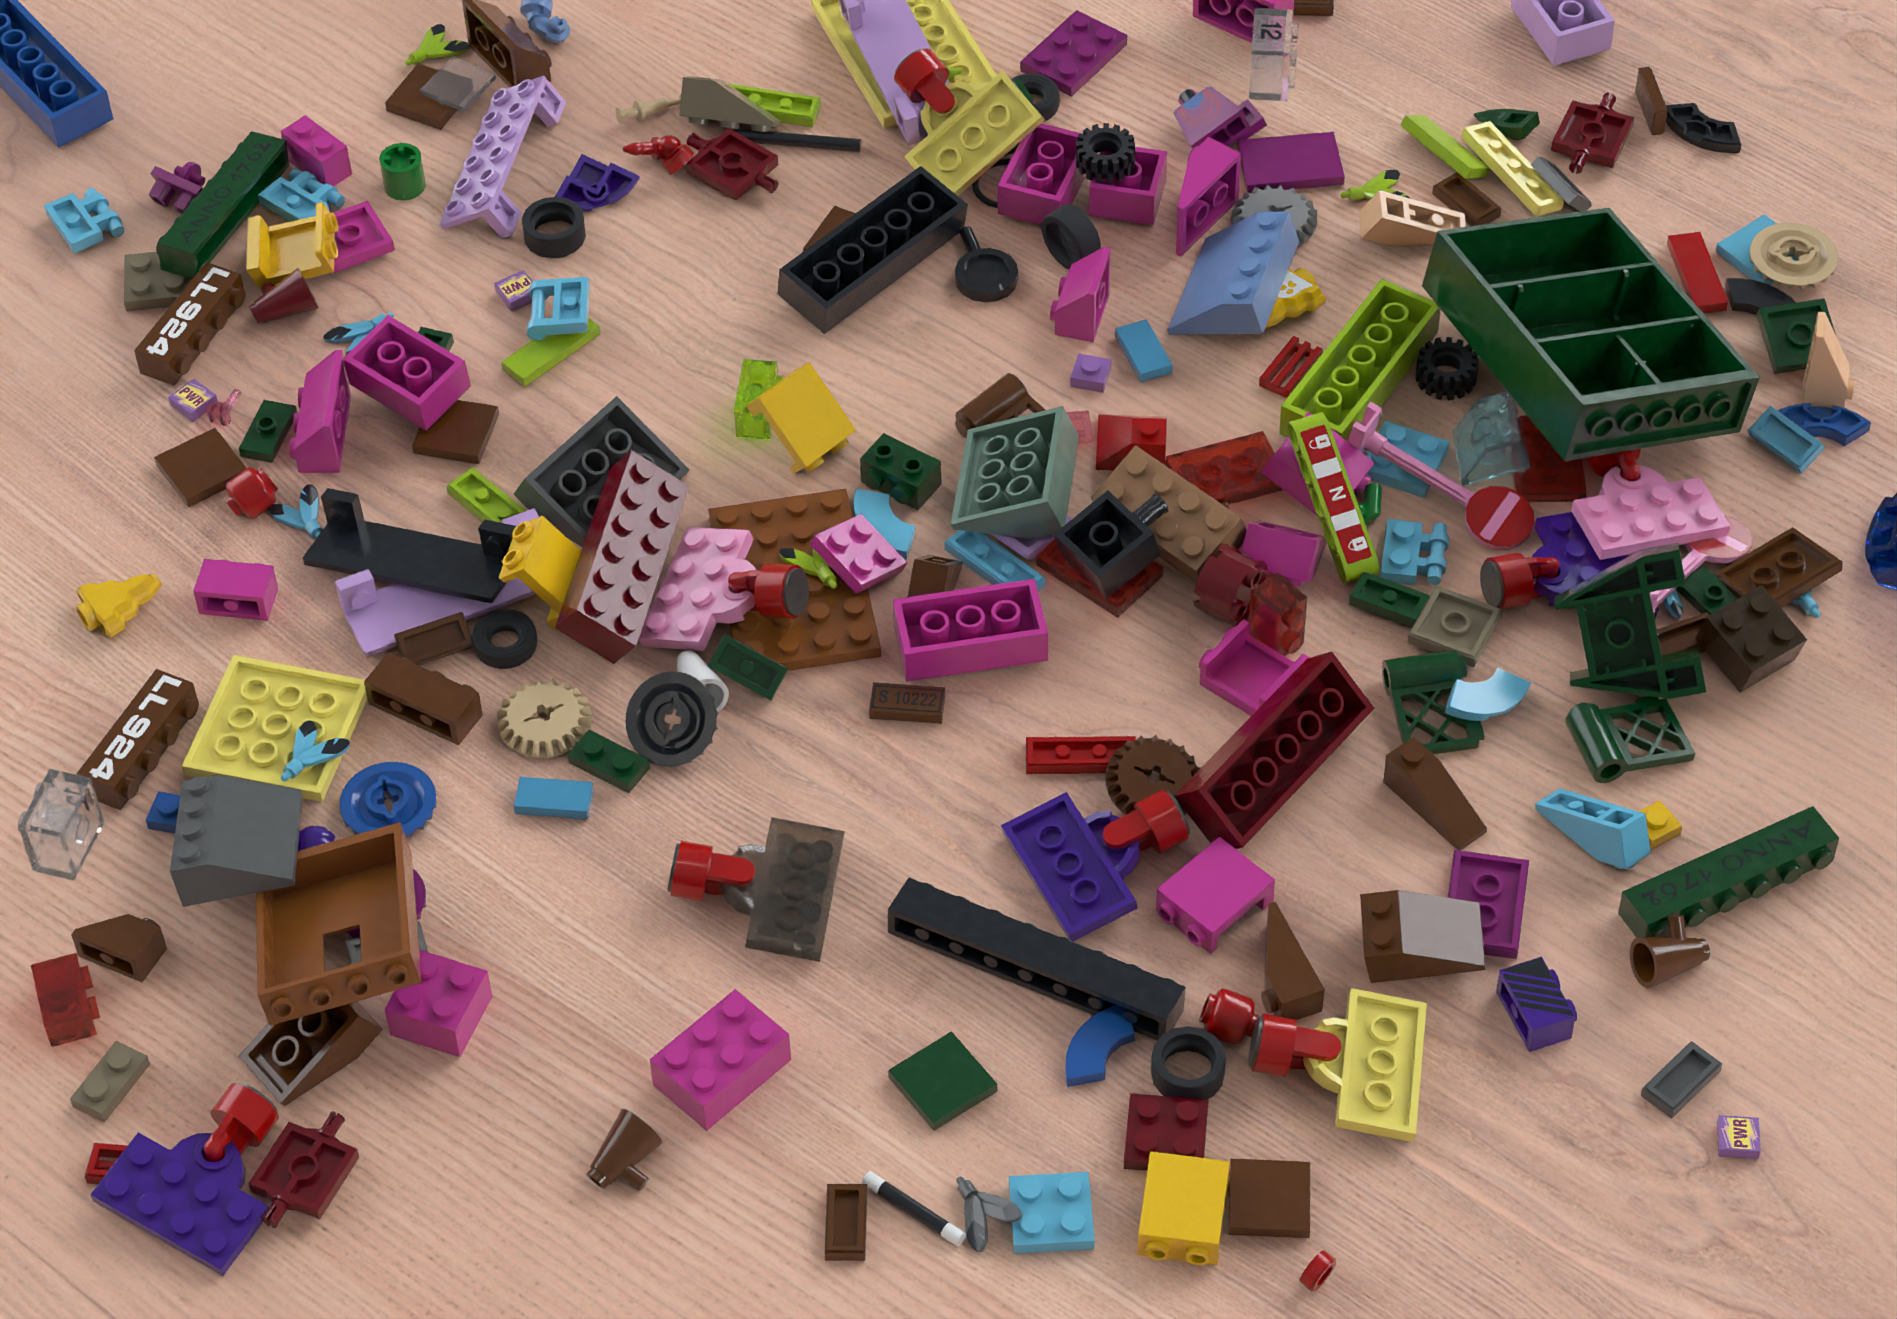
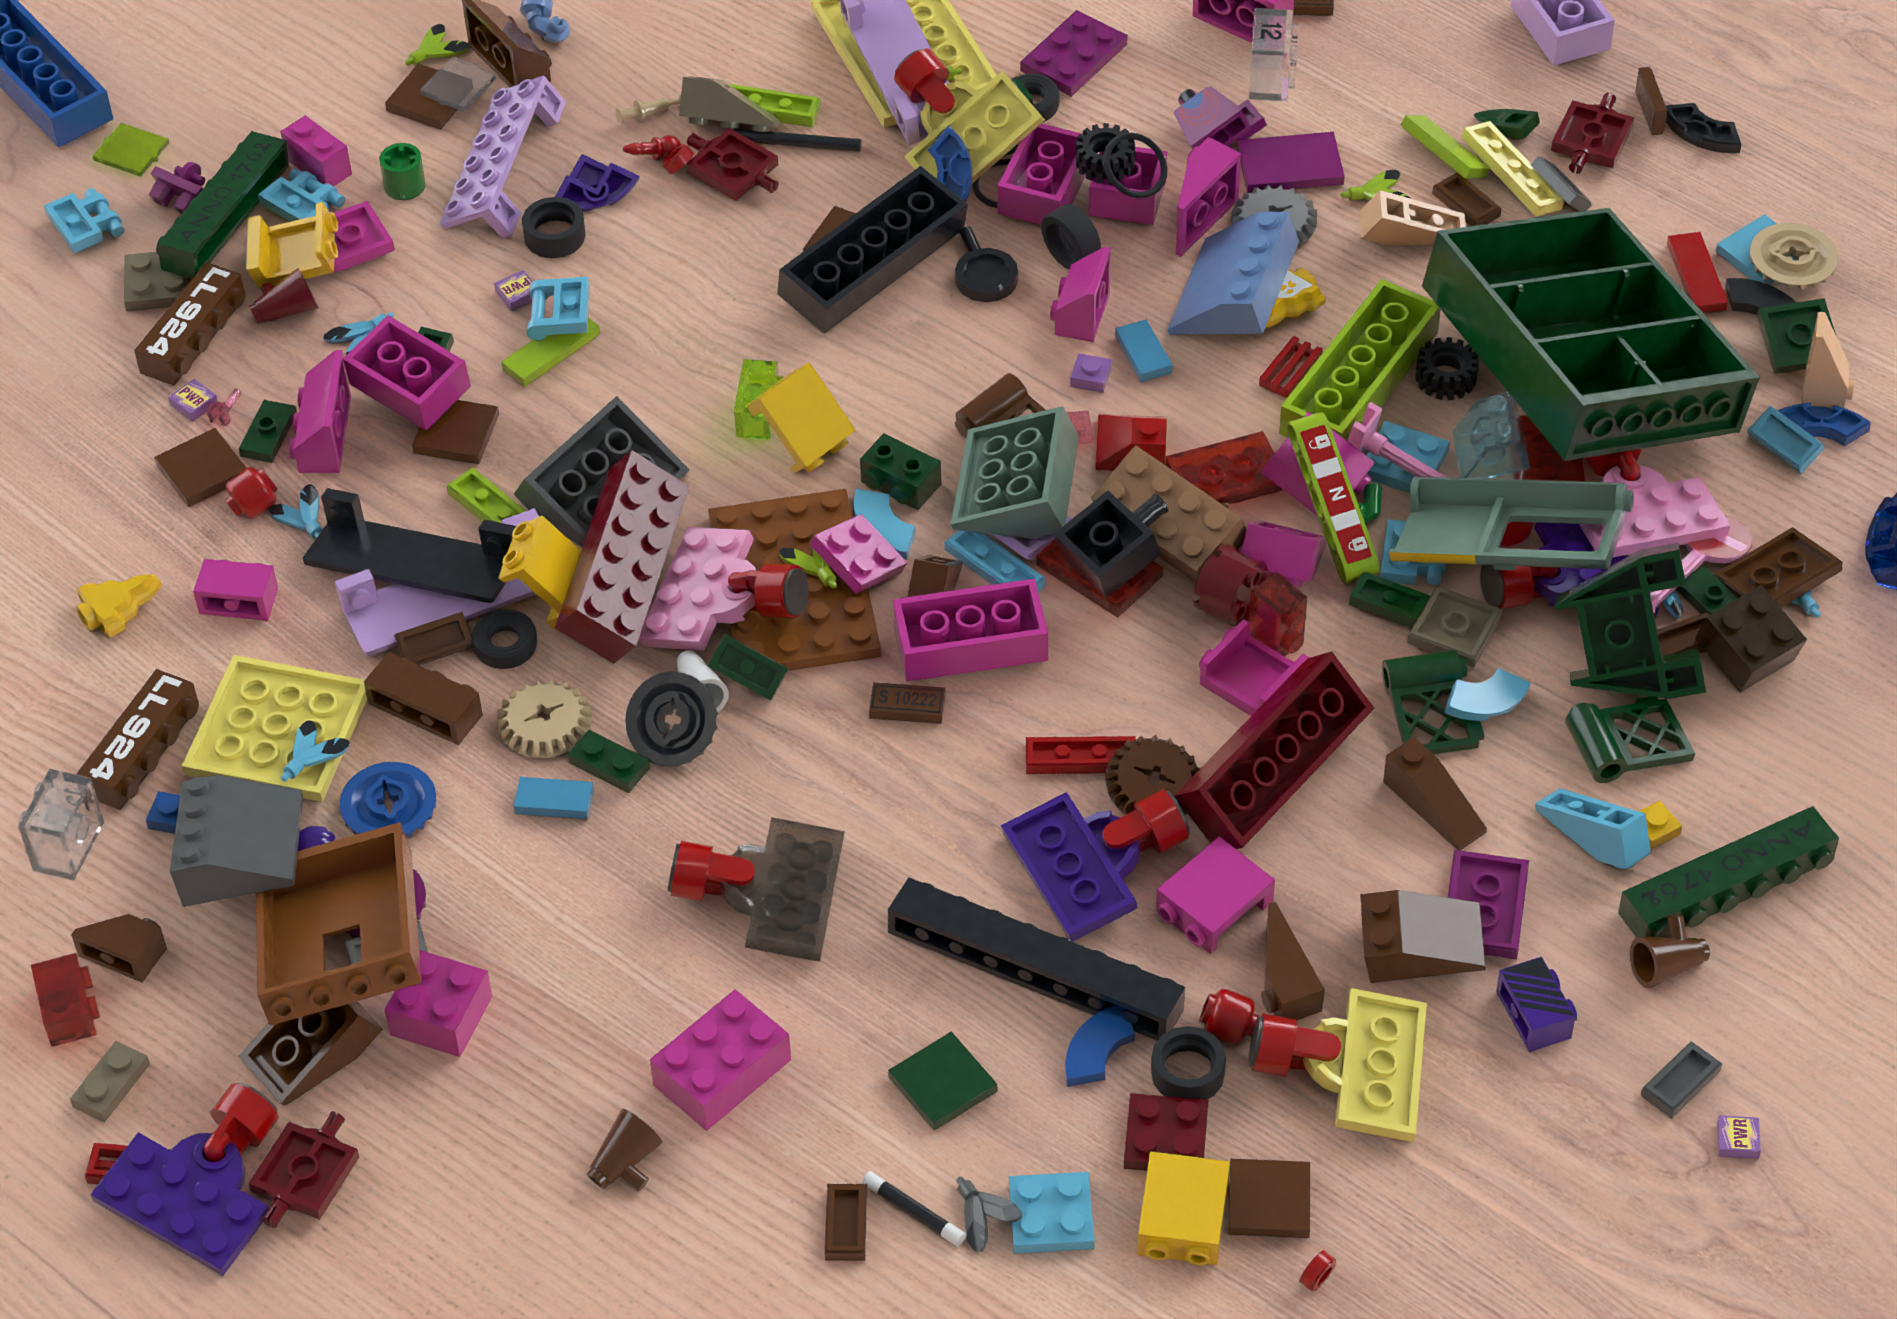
none -> clear neon green piece [92,123,169,177]
none -> blue tile [928,126,973,202]
none -> black tyre [1103,132,1168,199]
none -> sand green piece [1389,477,1634,570]

